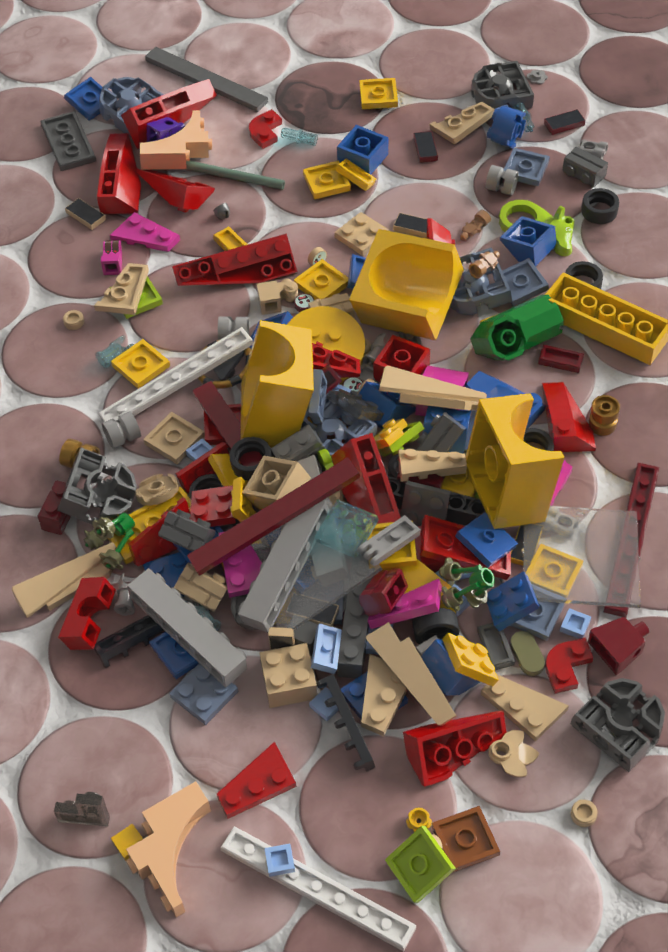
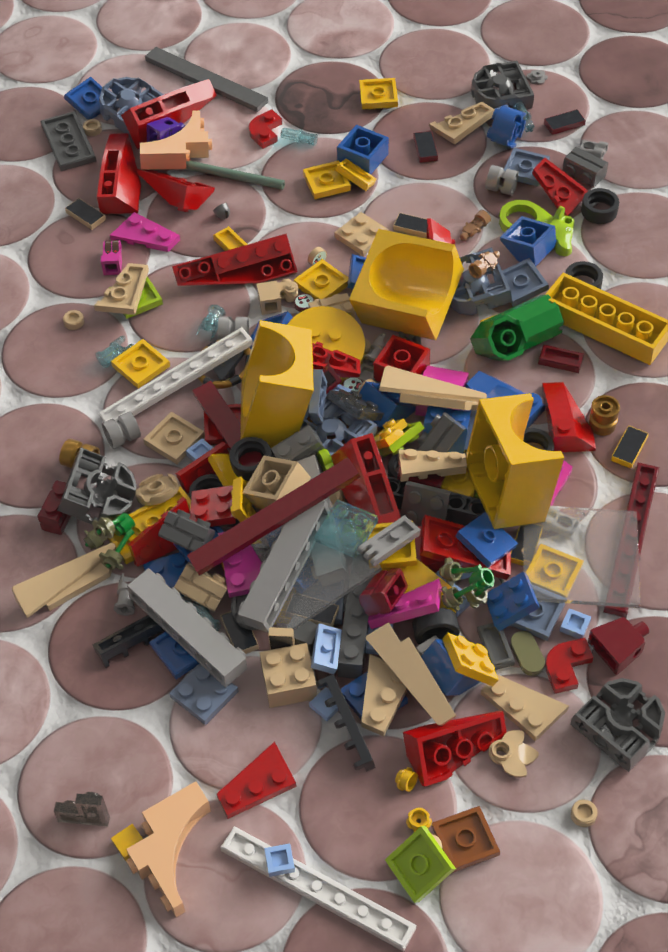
red arch [58,577,116,650] -> none
none -> tan tile [83,119,102,136]
none -> clear light blue piece [197,305,226,341]
none -> black tile [220,611,259,654]
none -> yellow plate [395,767,418,792]
none -> red wing [532,158,588,216]
none -> black tile [611,425,649,469]

